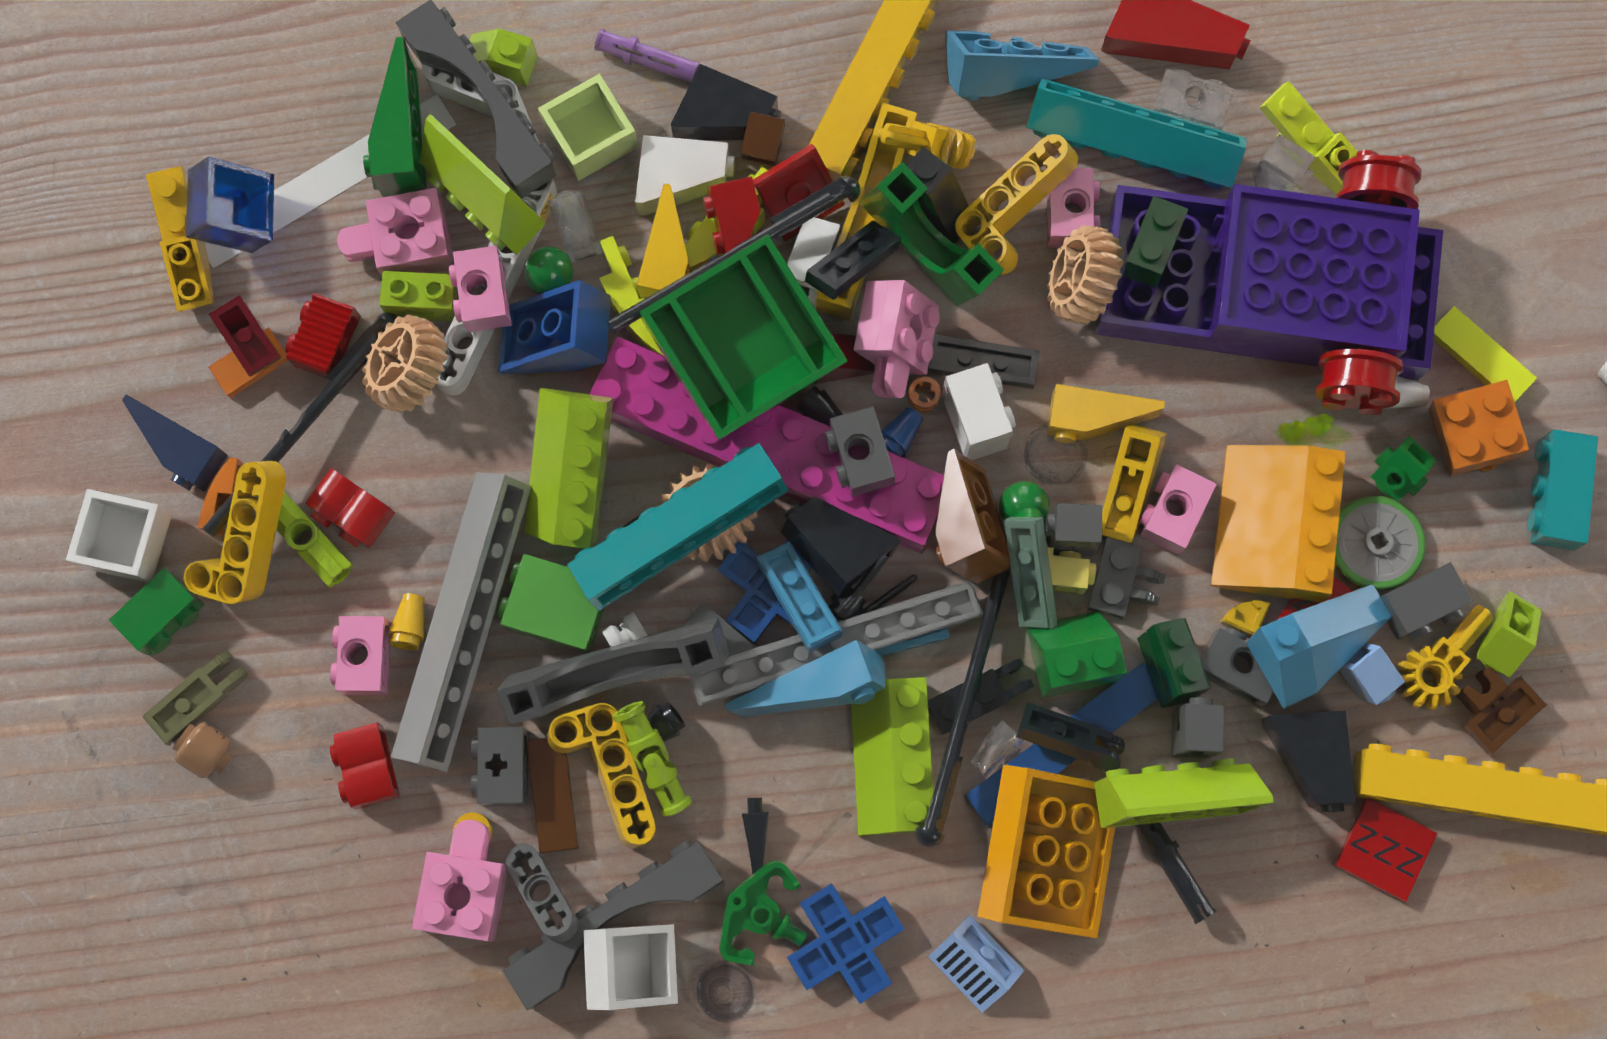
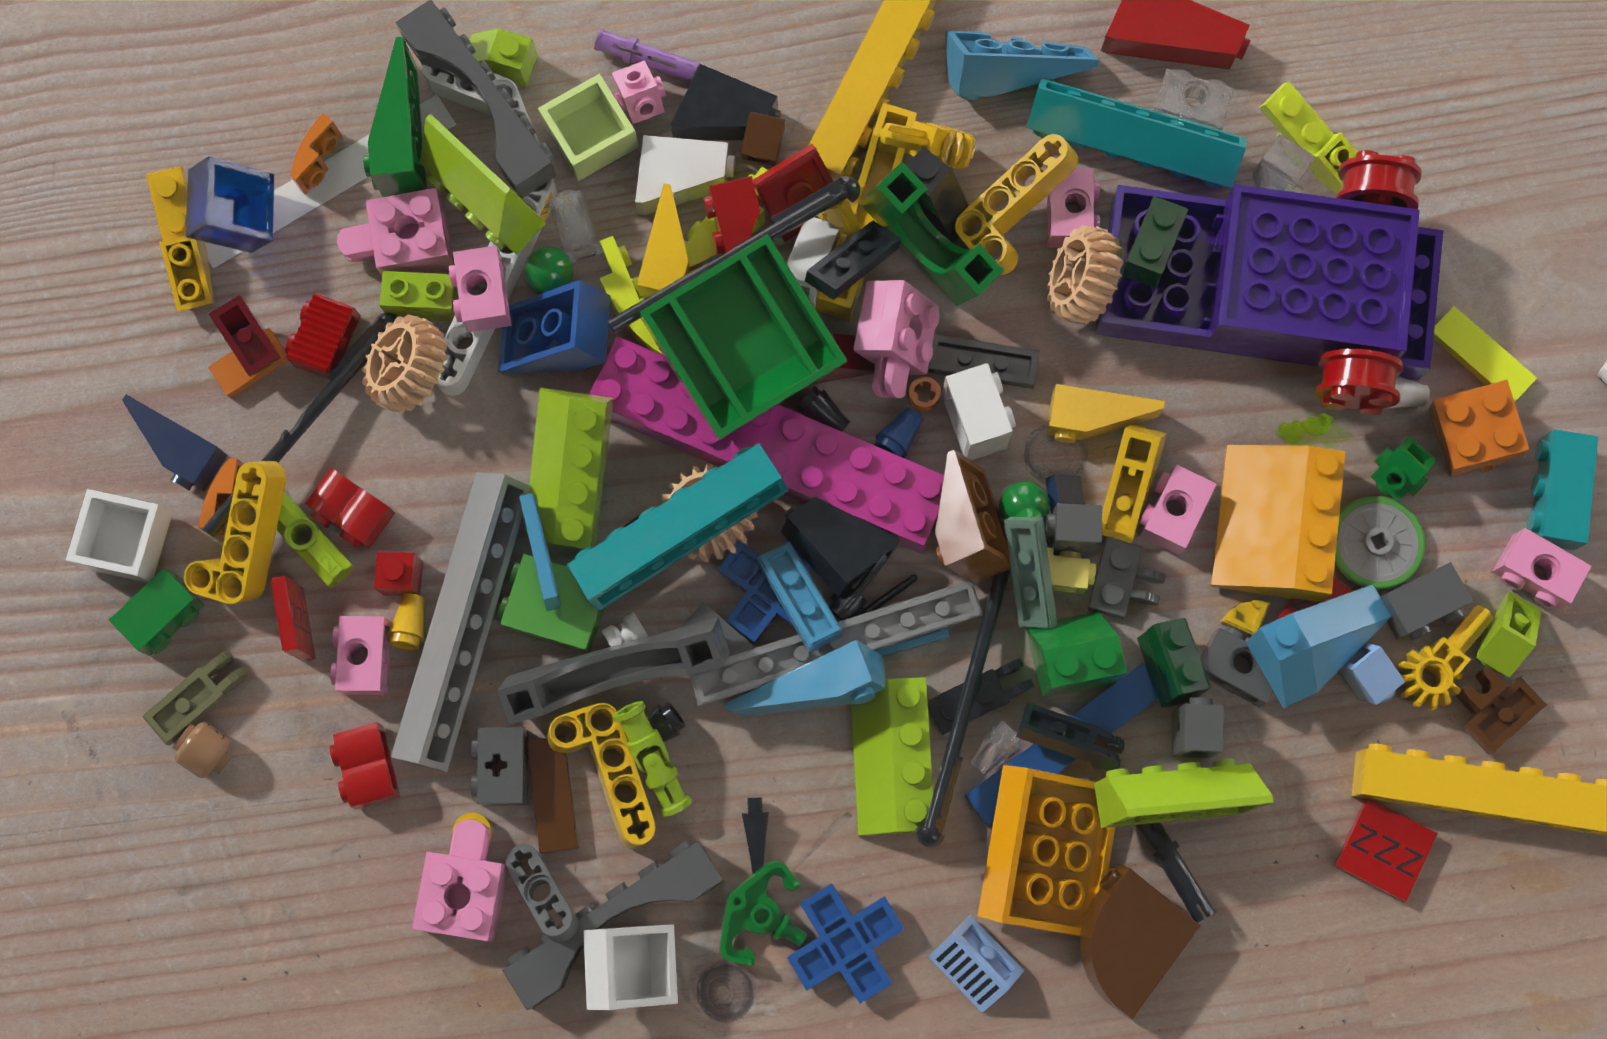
dark grey brick [825,406,895,497] -> none
black slope [1262,711,1356,813] -> none
none -> red tile [271,575,316,662]
none -> orange slope [290,113,342,194]
none -> red brick [374,551,423,596]
none -> dark azure tile [519,493,561,611]
none -> bright pink brick [612,60,666,125]
none -> yellow tile [817,198,860,235]
none -> tile [1045,475,1085,513]
none -> reddish brown brick [1080,865,1201,1019]
none -> bright pink brick [1492,528,1592,610]

